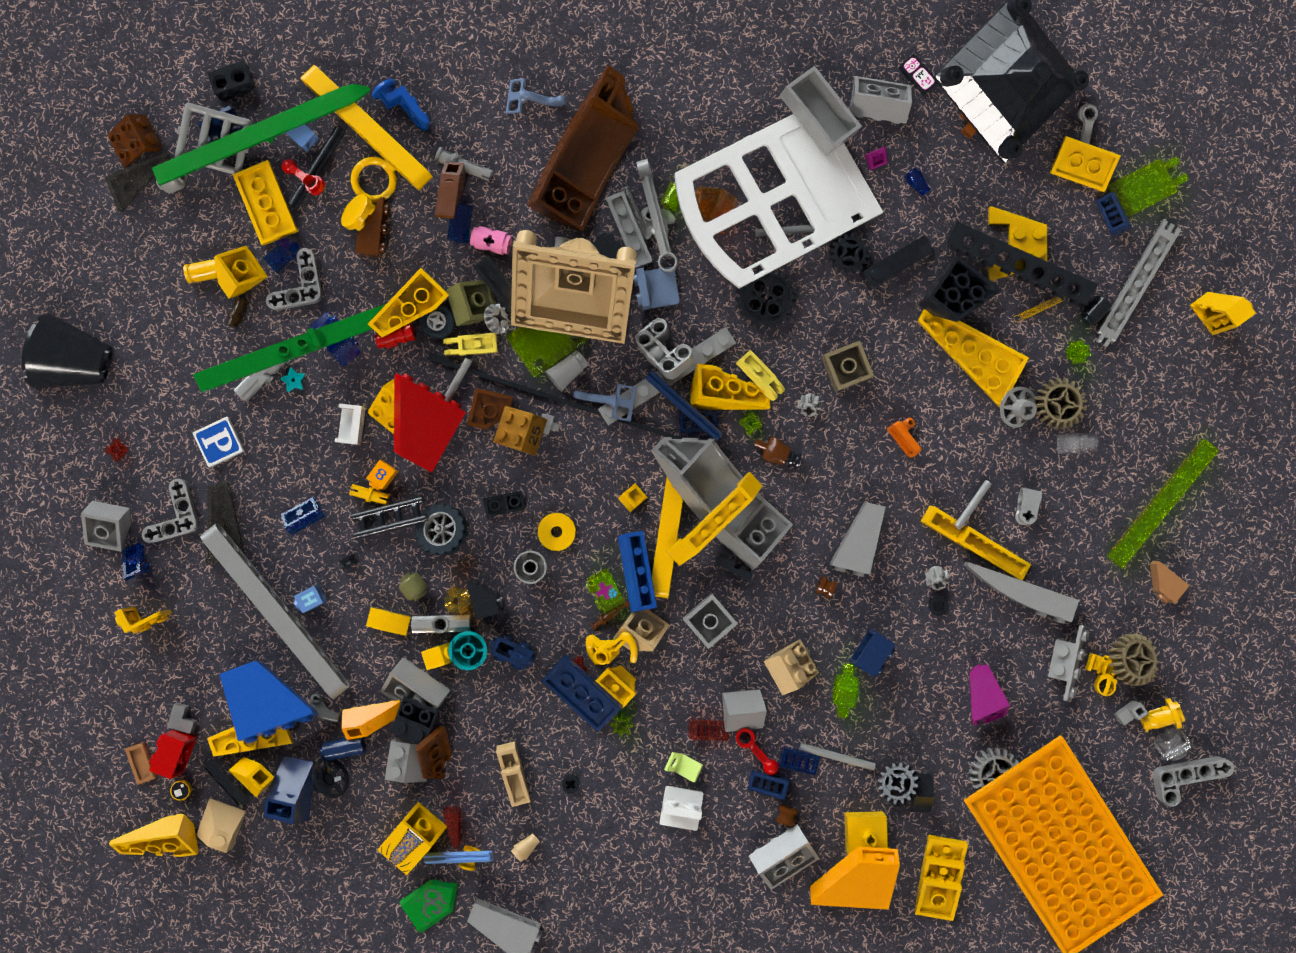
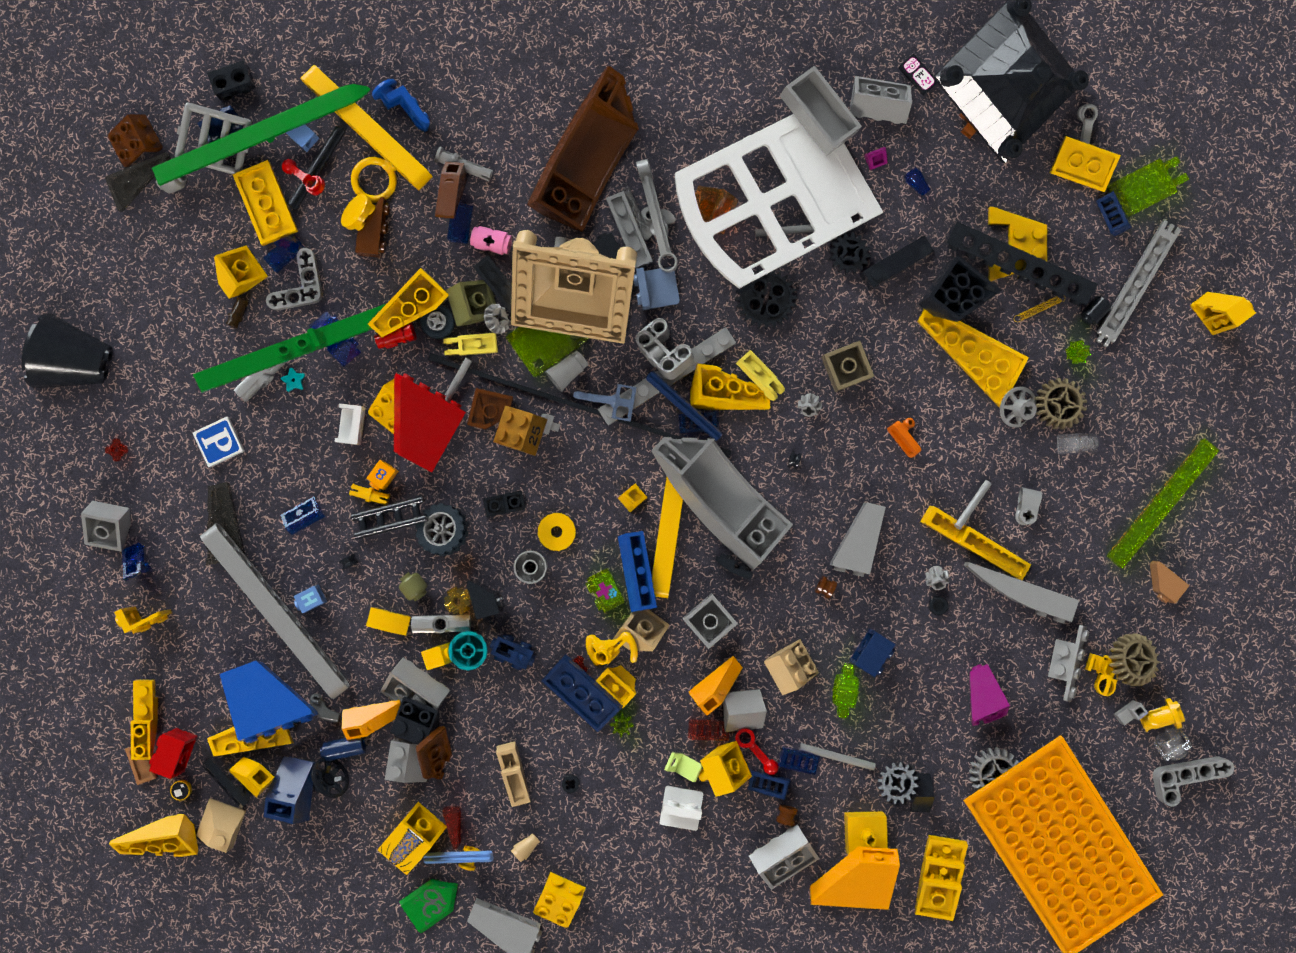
light grey beam [142,479,199,543] -> none
light grey piece [167,702,197,734] -> none
yellow piece [183,259,217,284] -> none
sand blue piece [506,78,567,114] -> none
reddish brown piece [590,601,630,631] -> none
clear neon green brick [660,182,680,212] -> none
yellow slope [666,472,763,566] -> none
clear neon green plate [739,412,762,435] -> none
reddish brown piece [753,437,791,466] -> none
none -> yellow slope [131,680,158,760]
none -> yellow bracket [533,872,586,928]
none -> light orange slope [688,656,743,715]
none -> yellow brick [698,741,752,797]

